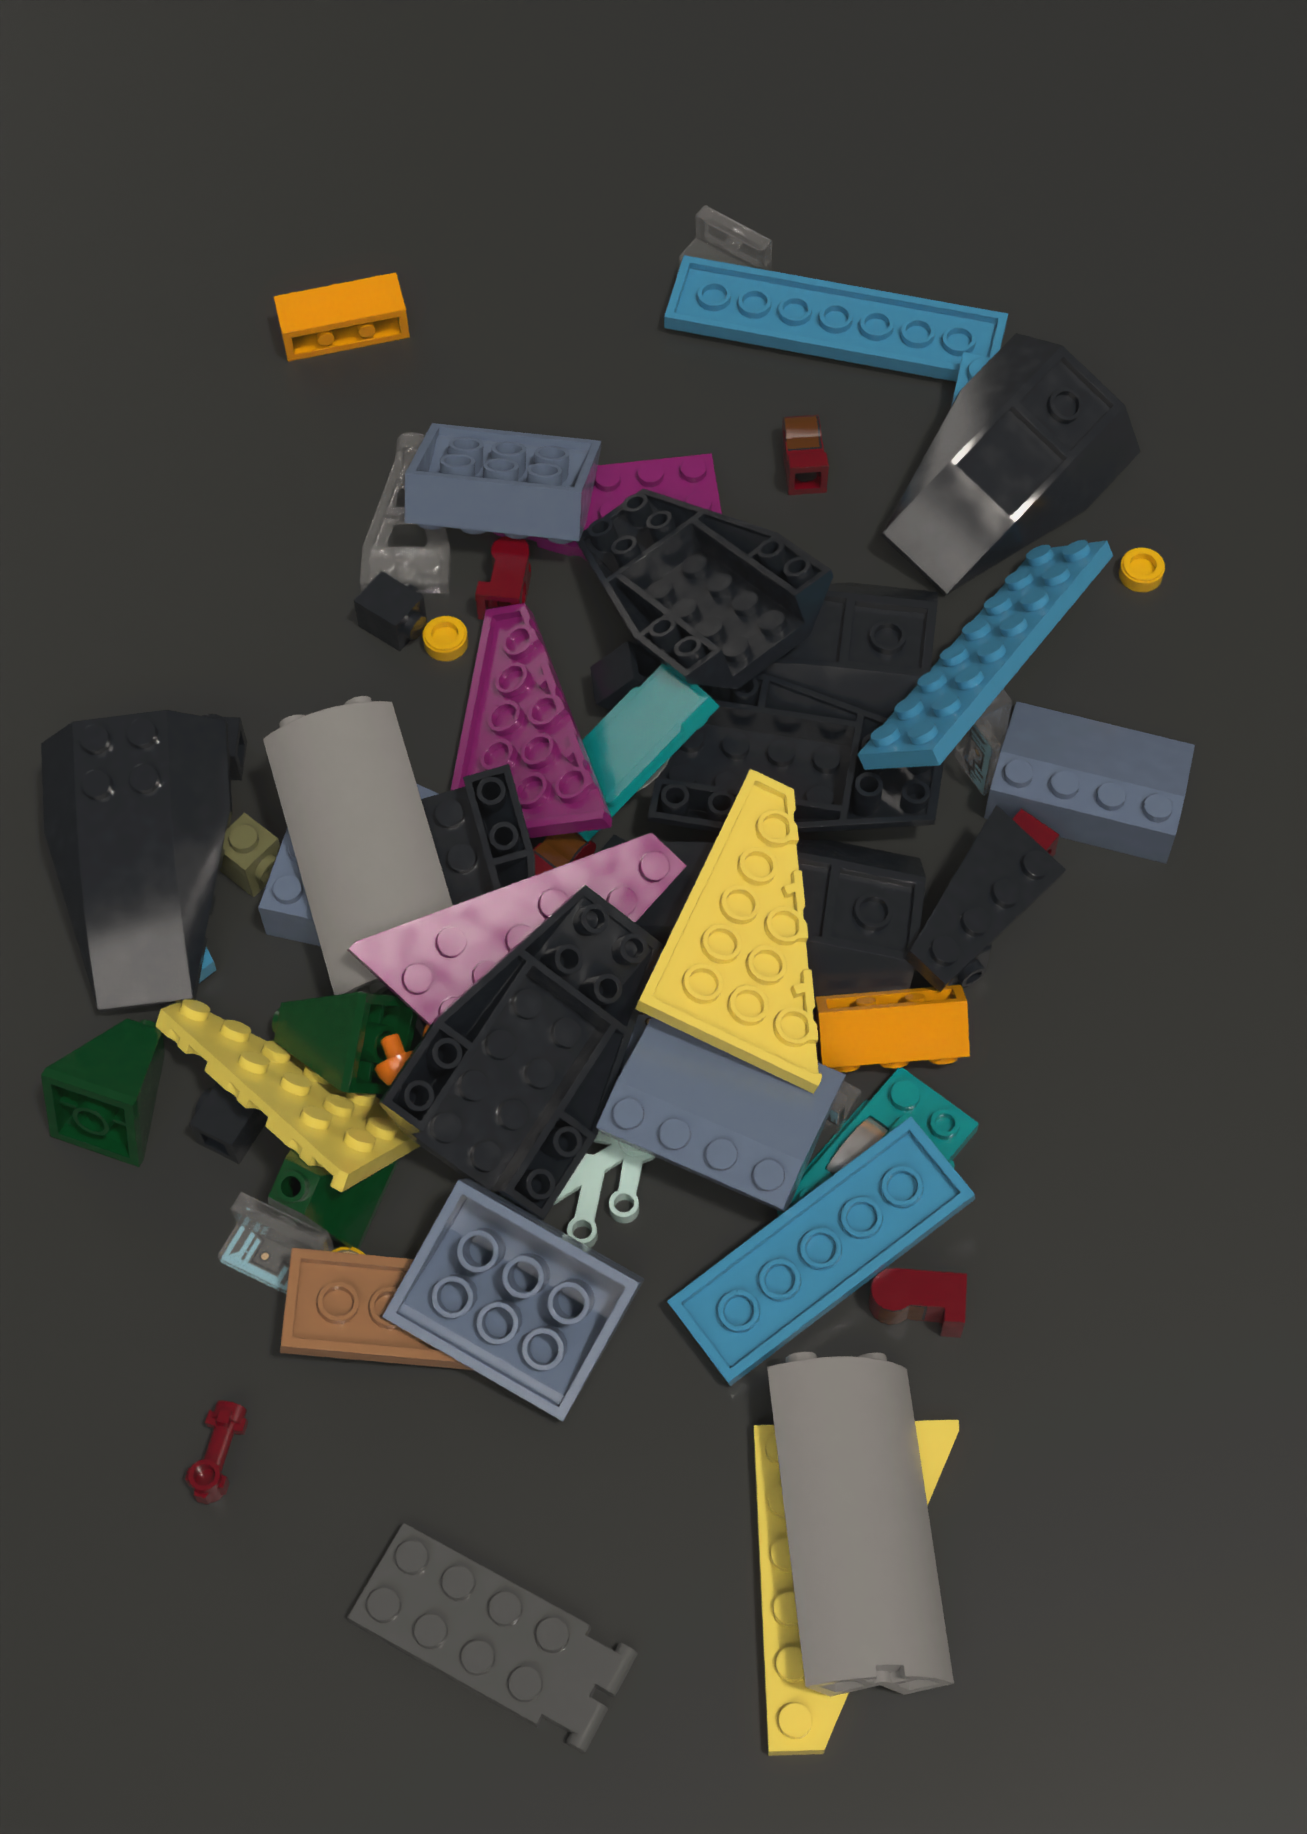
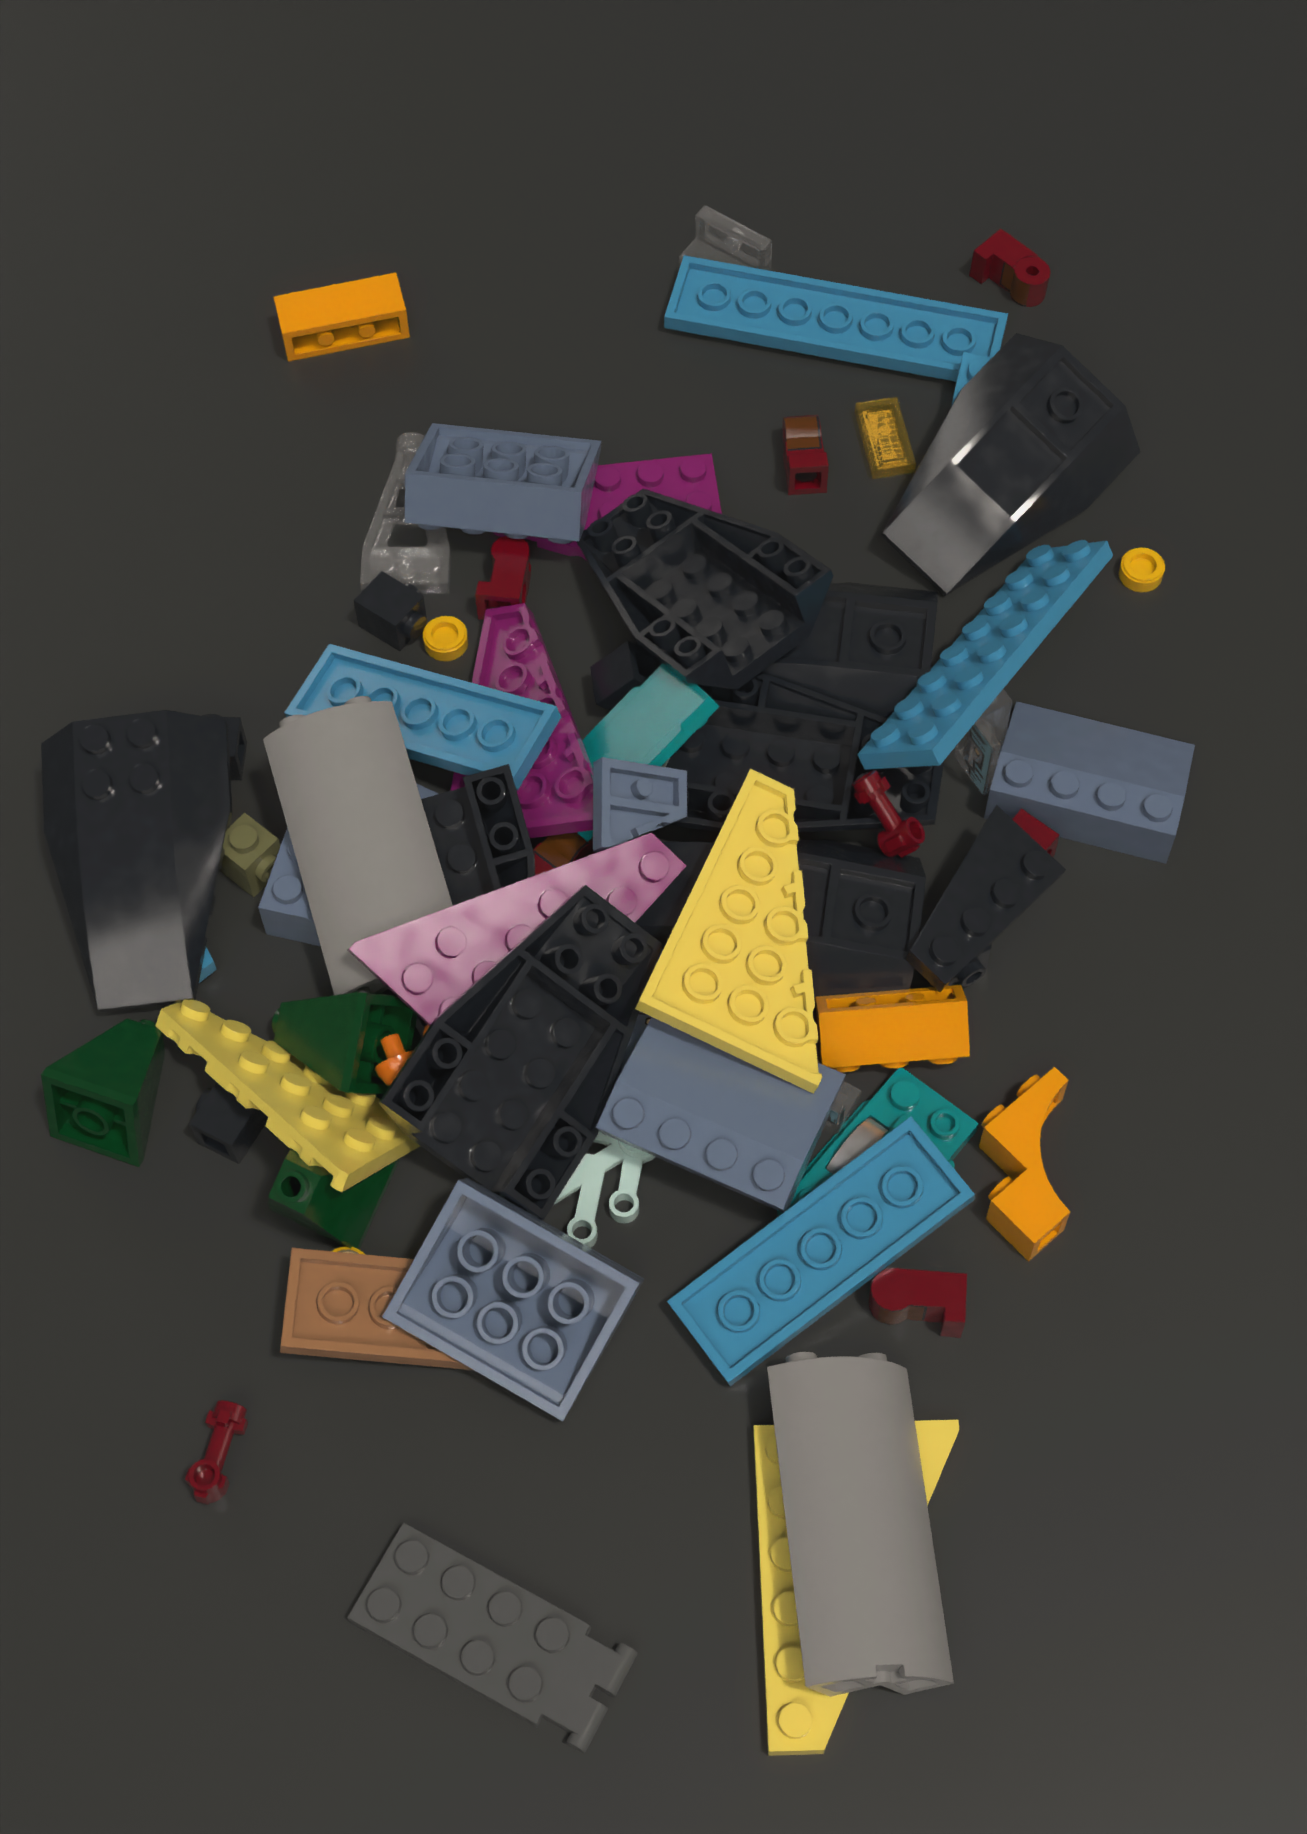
clear panel [218,1192,334,1294] -> none
none -> dark azure plate [284,644,561,790]
none -> sand blue wing [593,757,687,852]
none -> dark red bar [852,770,925,858]
none -> clear yellow tile [855,397,916,479]
none -> dark red leg [969,228,1051,307]
none -> light orange arch [979,1067,1071,1262]

